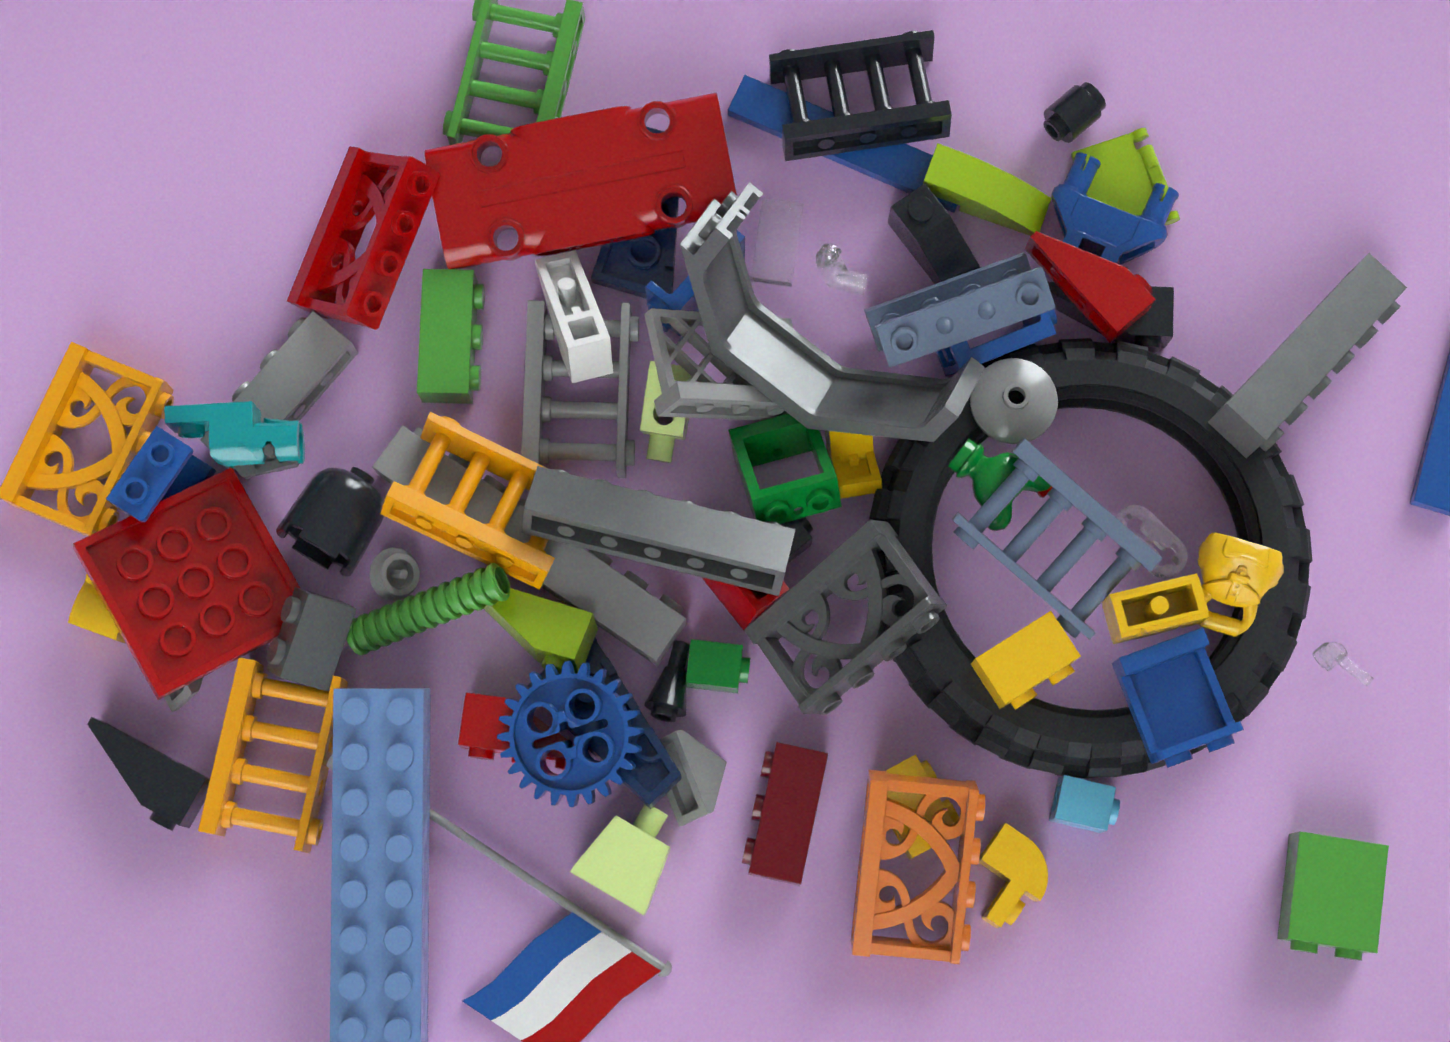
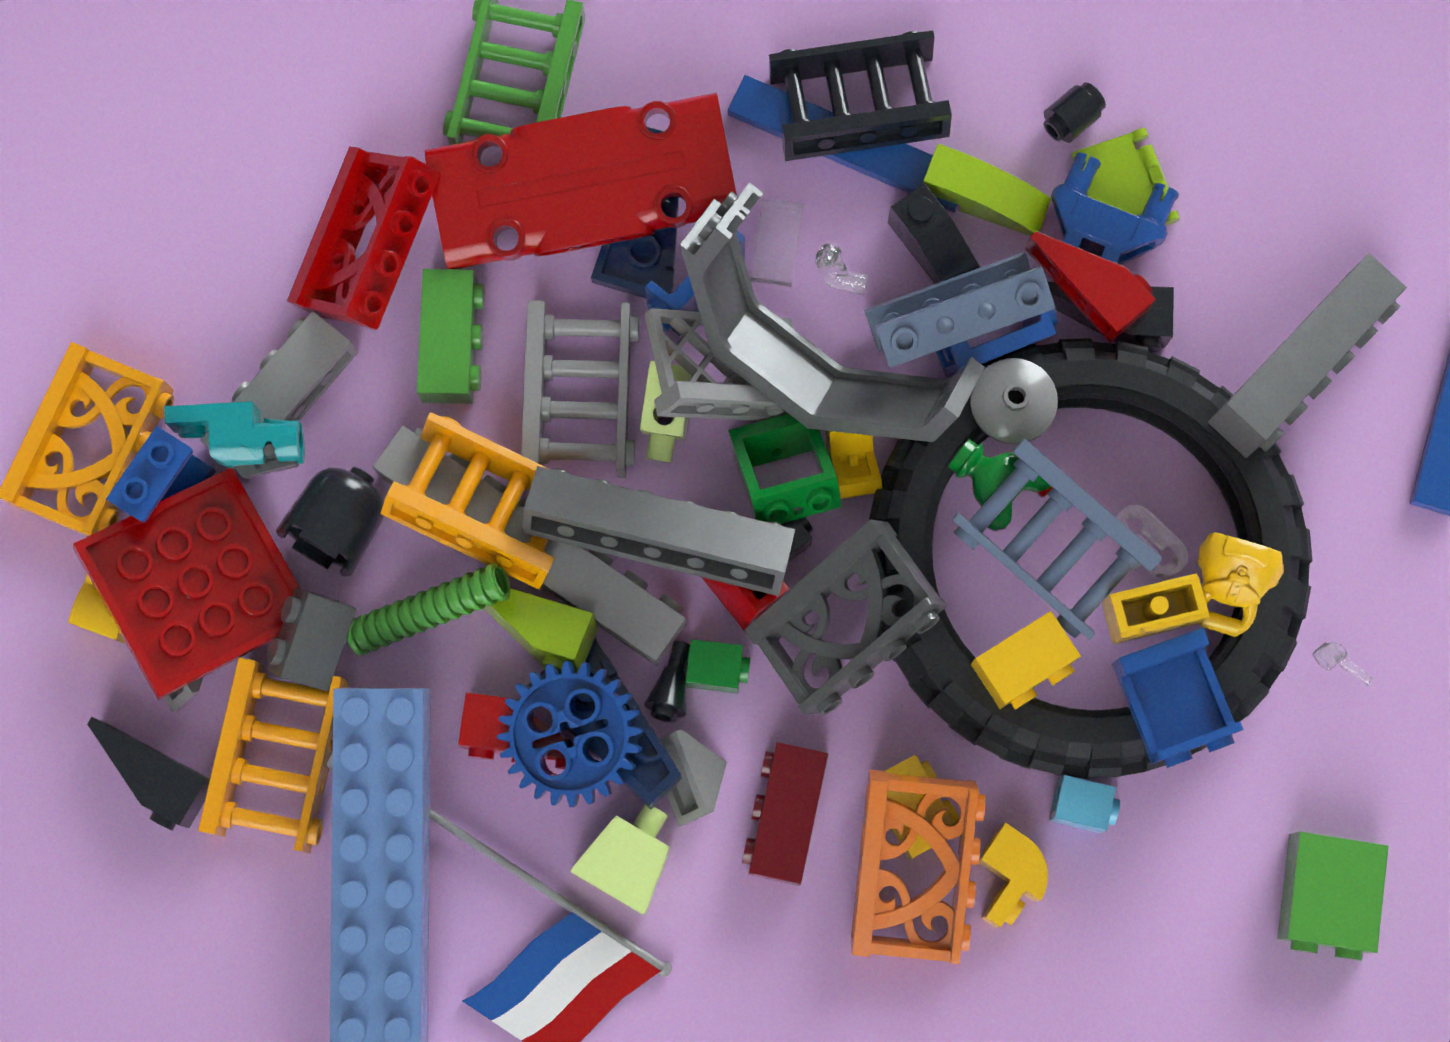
light grey hat [369,547,420,601] -> none
white slope [535,250,613,383] -> none

